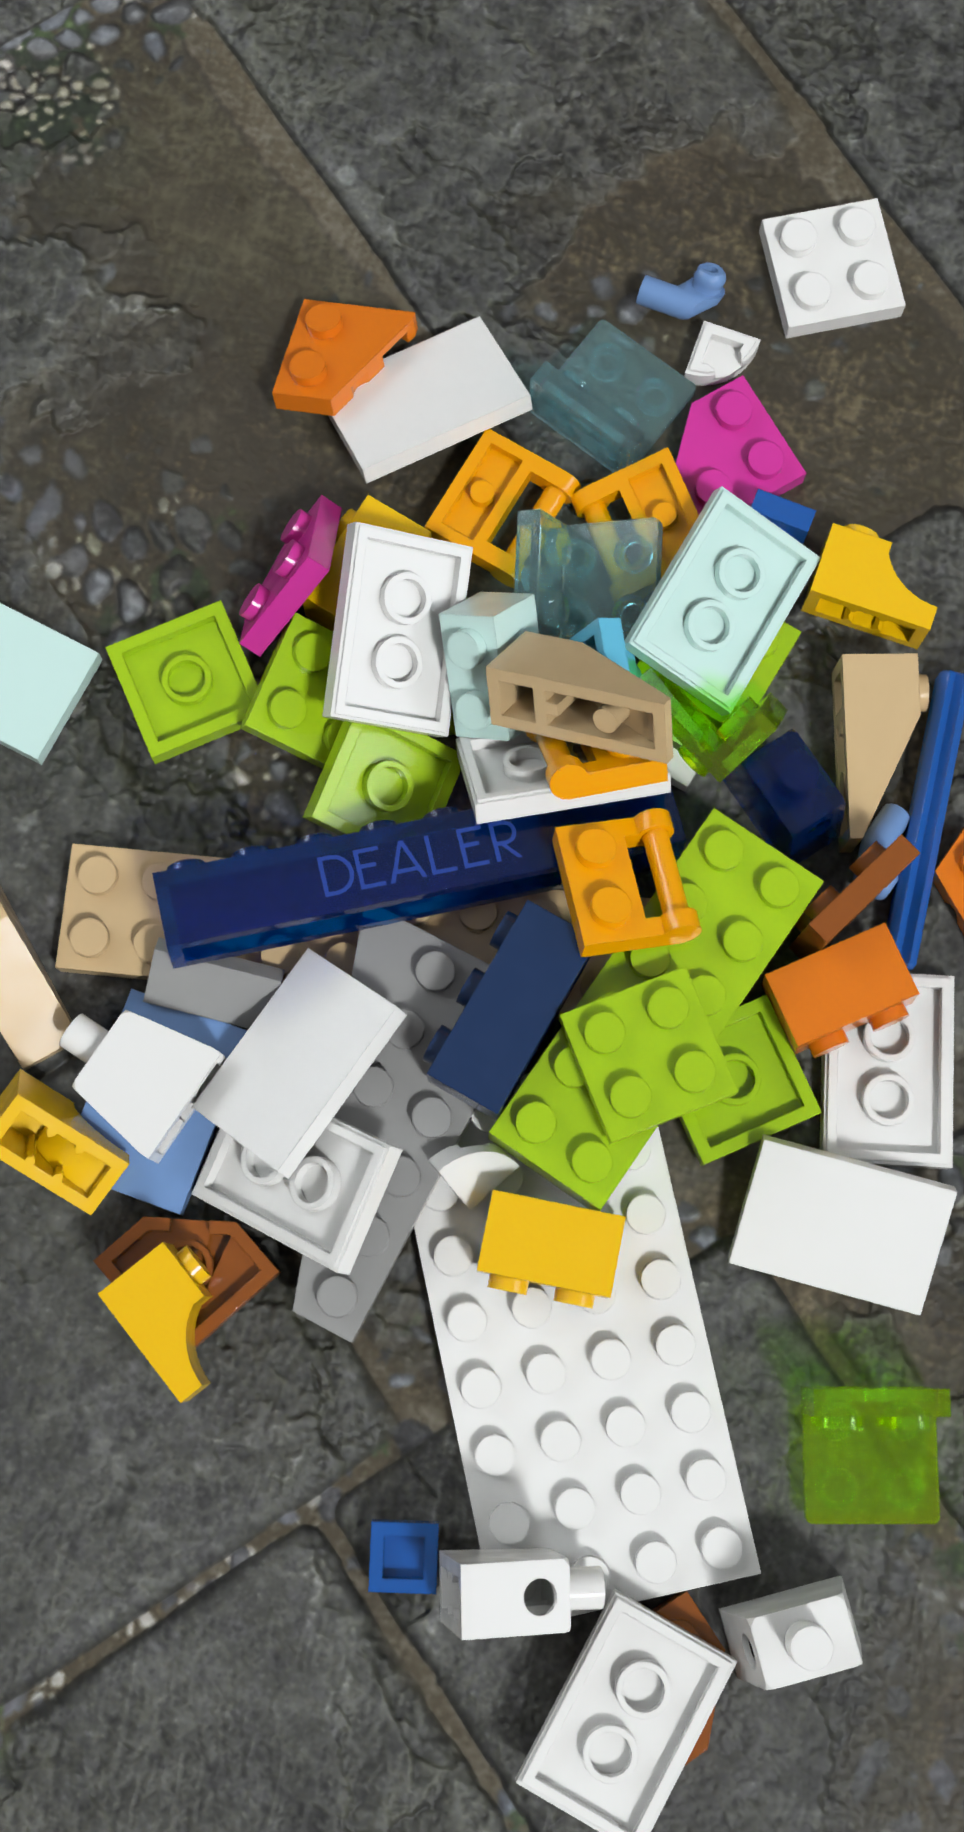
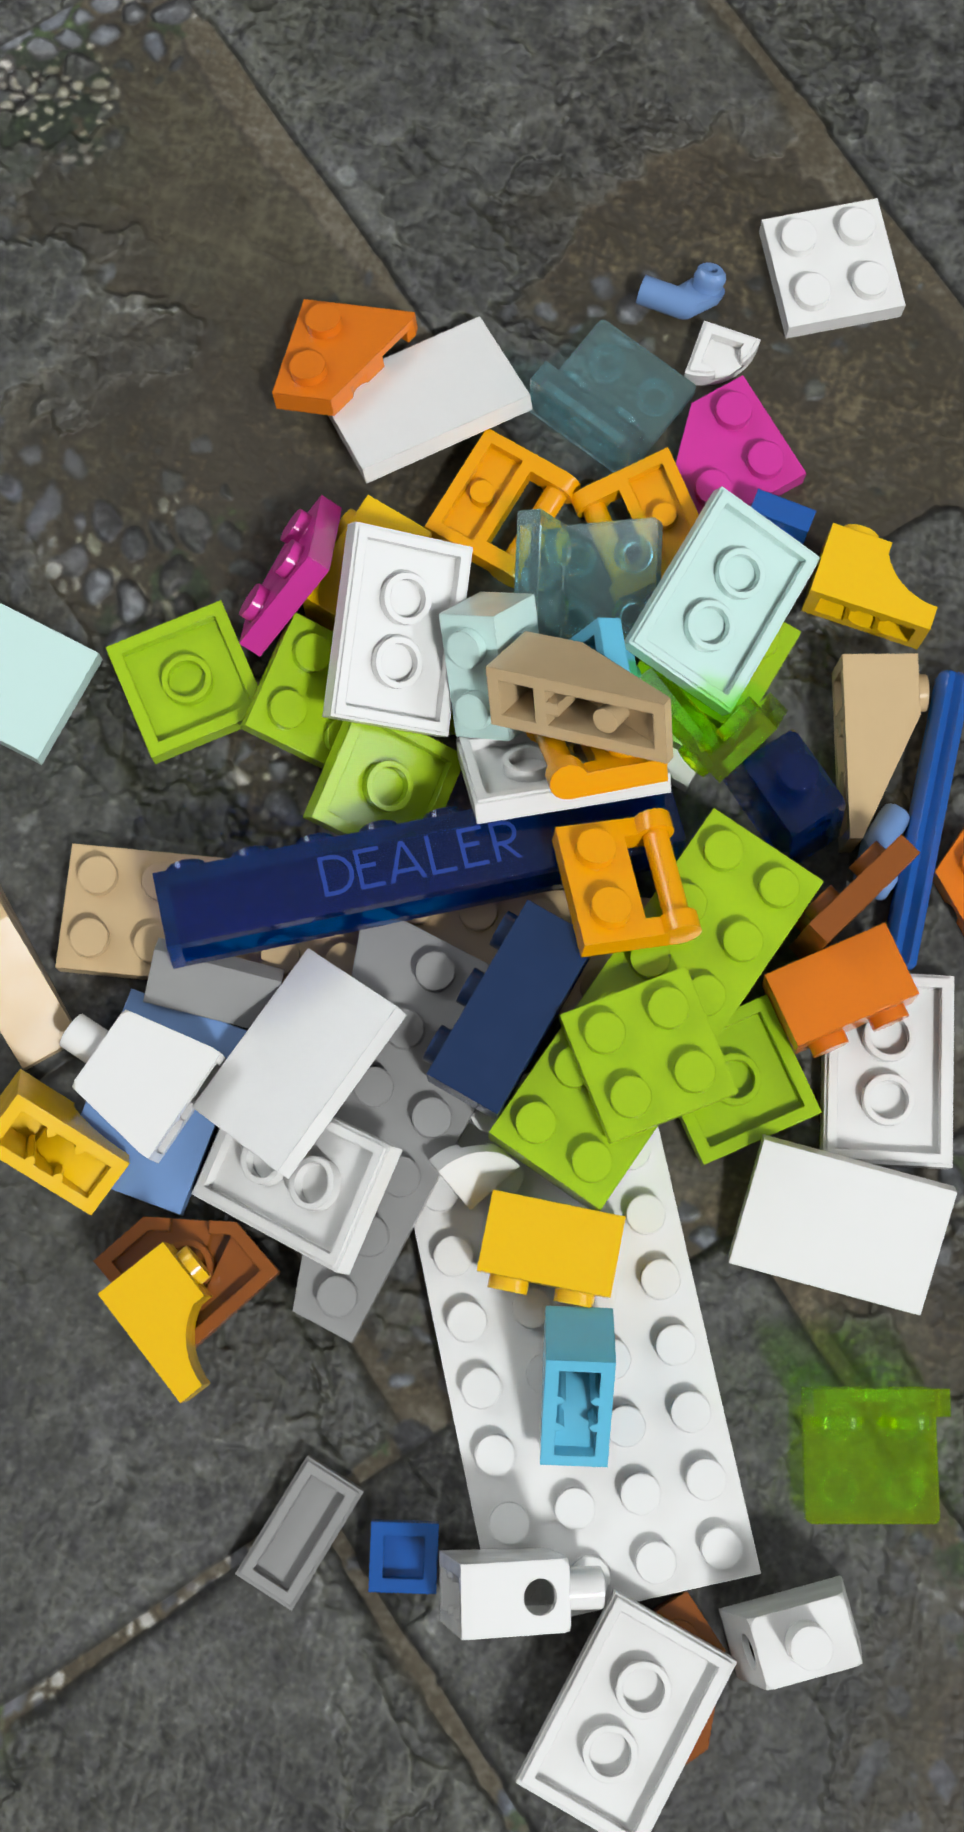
none -> light grey tile [235,1454,364,1611]
none -> medium azure arch [540,1306,616,1467]

